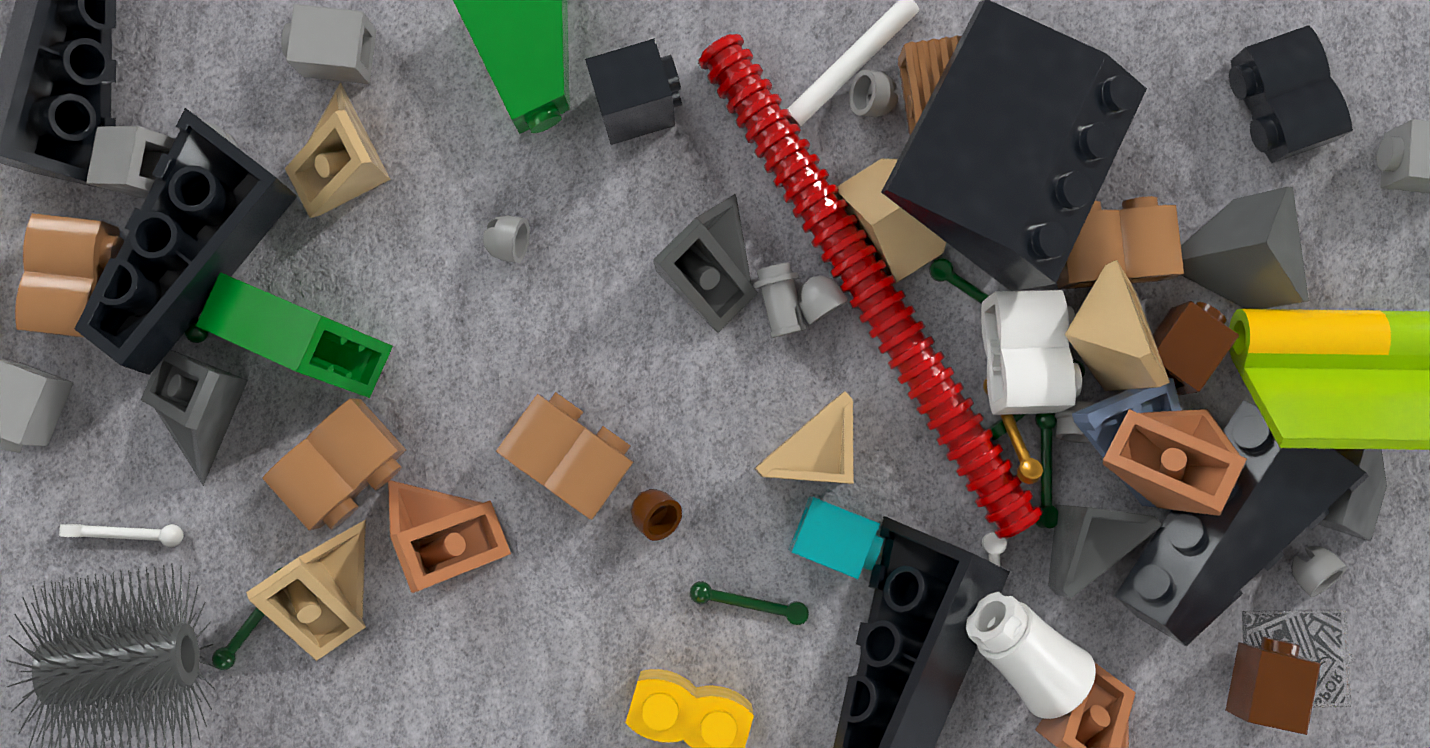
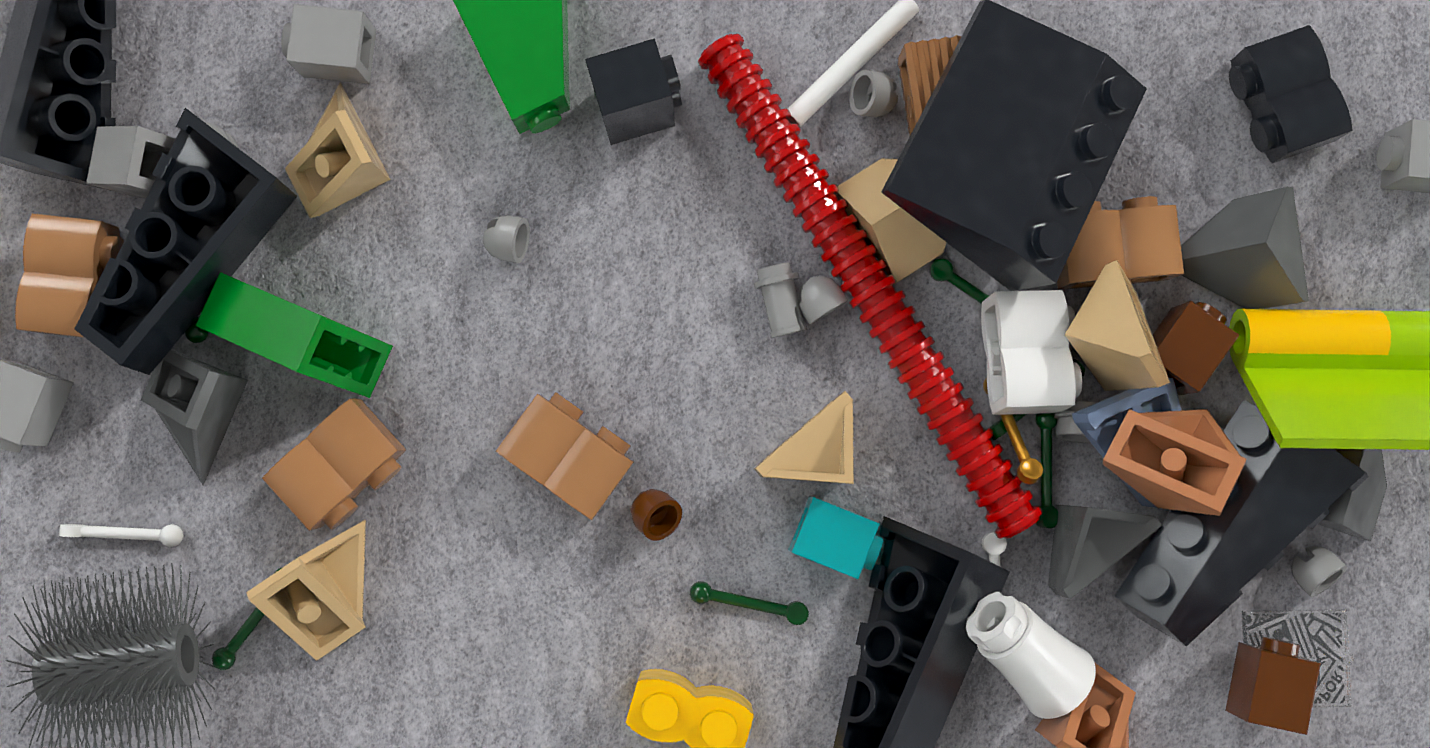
nougat slope [388,480,511,593] -> none
dark grey slope [653,194,758,333] -> none

